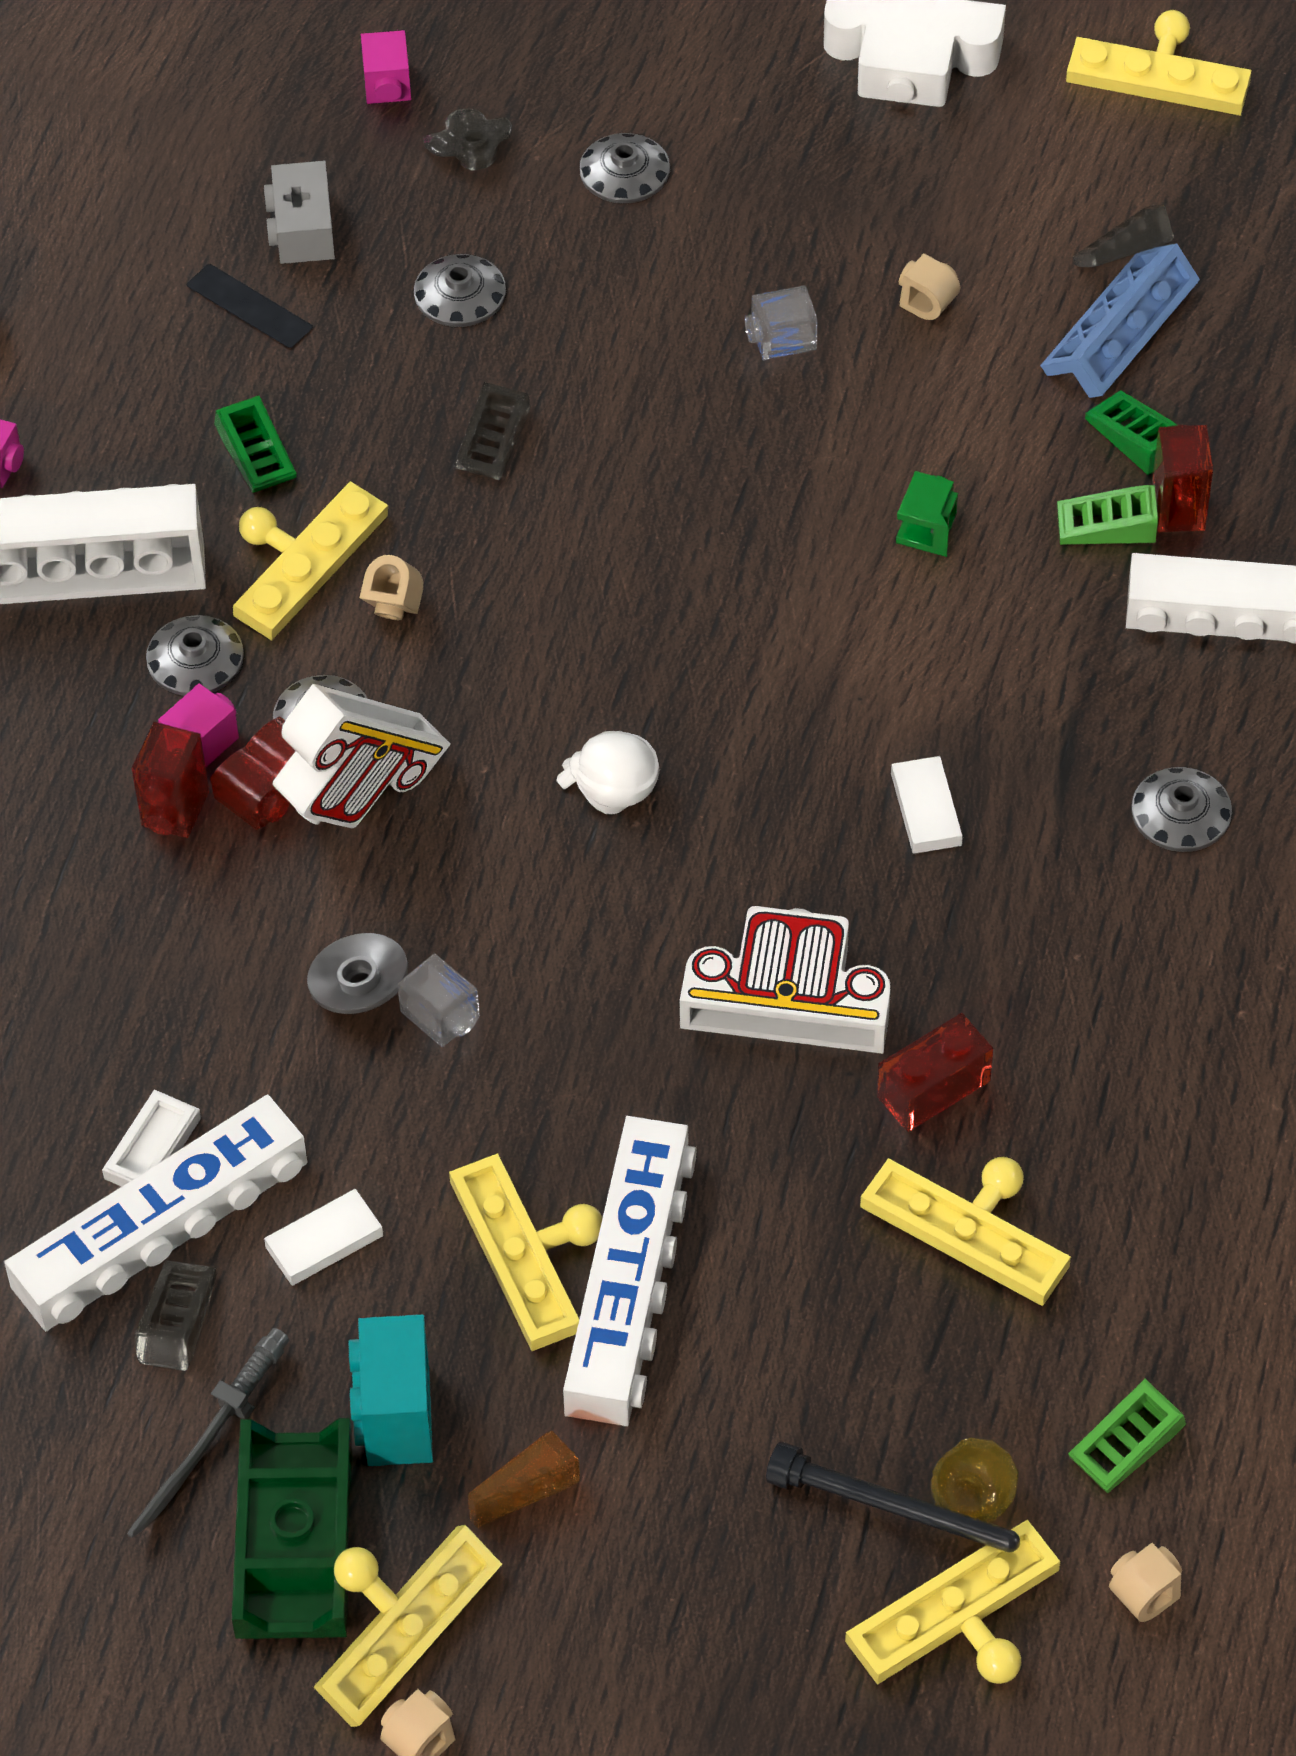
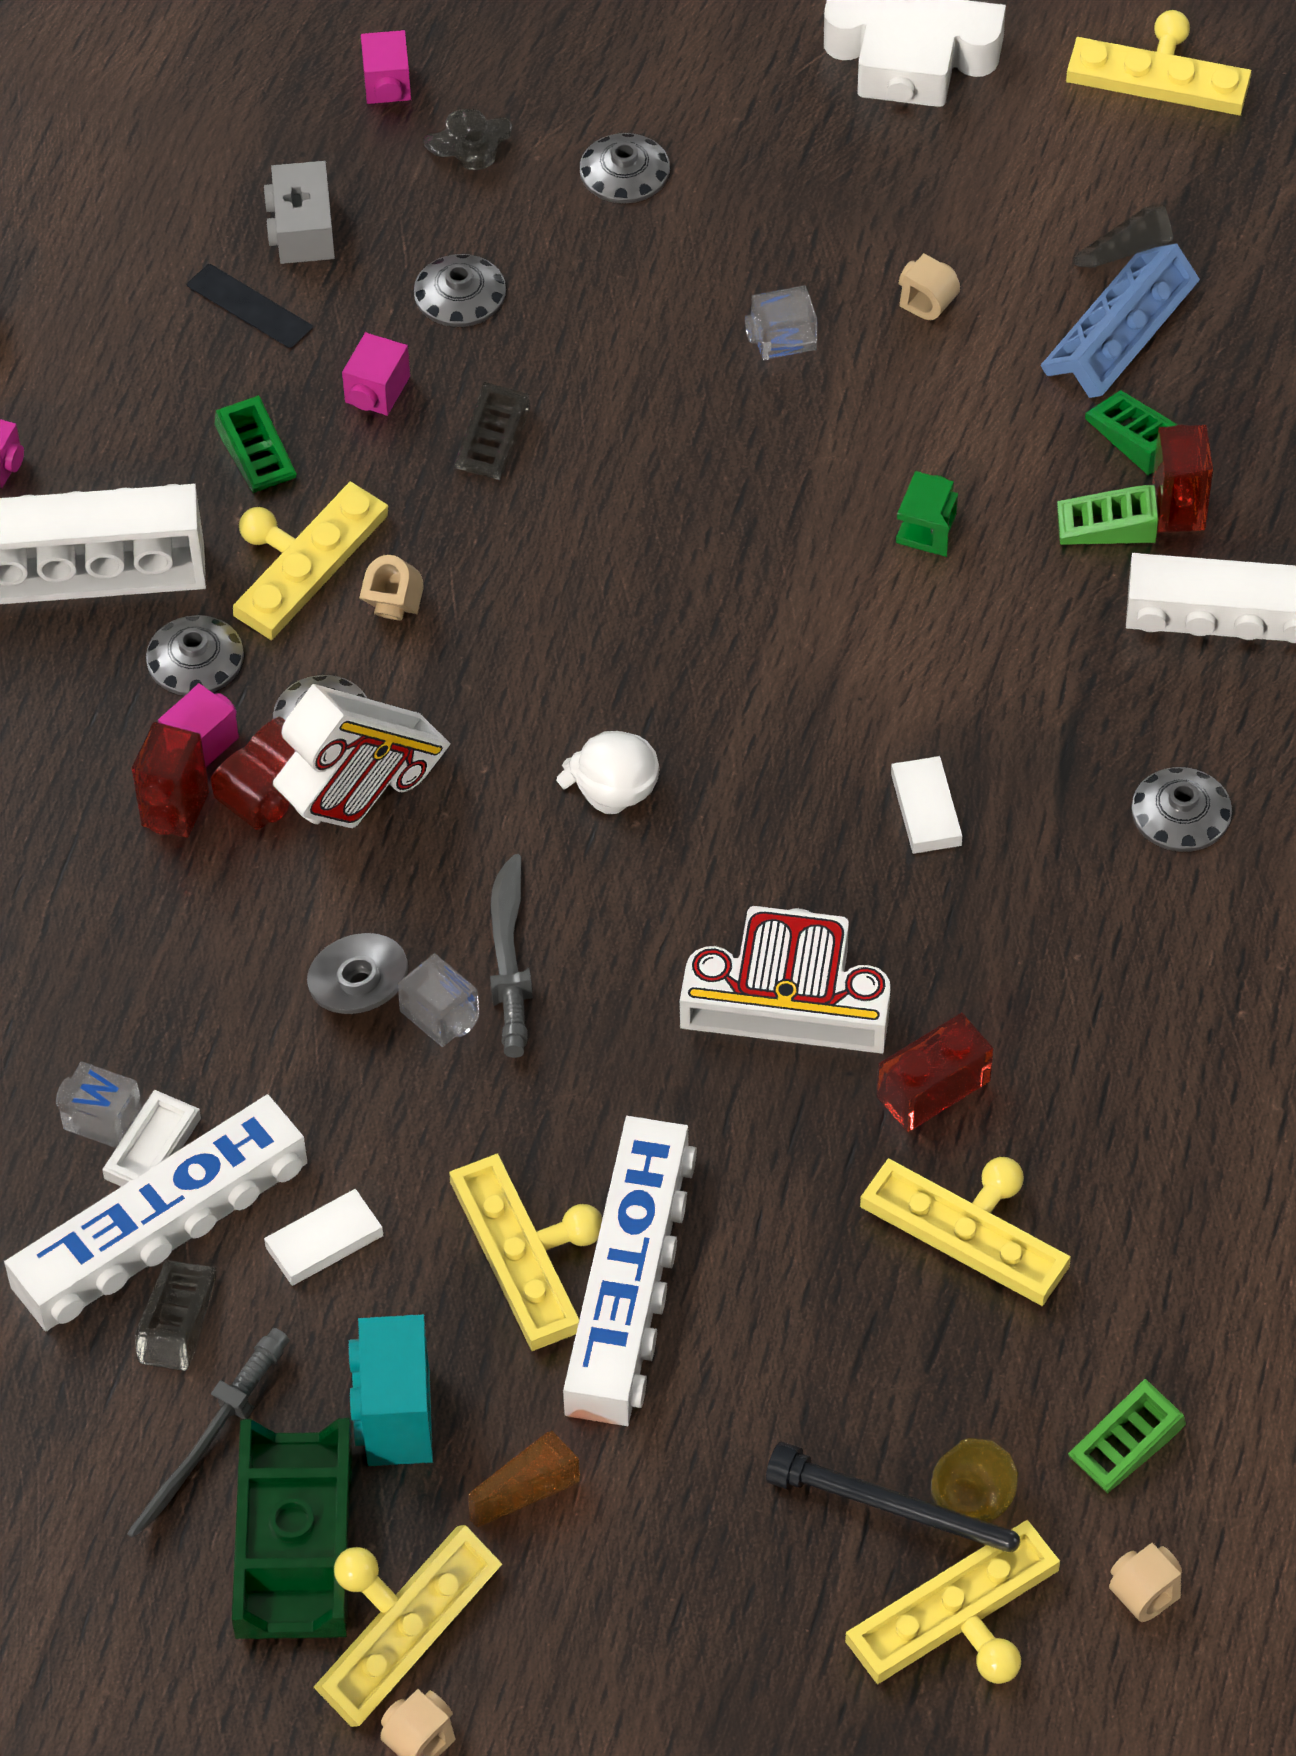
none -> clear brick [56,1061,142,1148]
none -> dark pink brick [342,332,410,416]
none -> dark grey sword [490,854,533,1058]

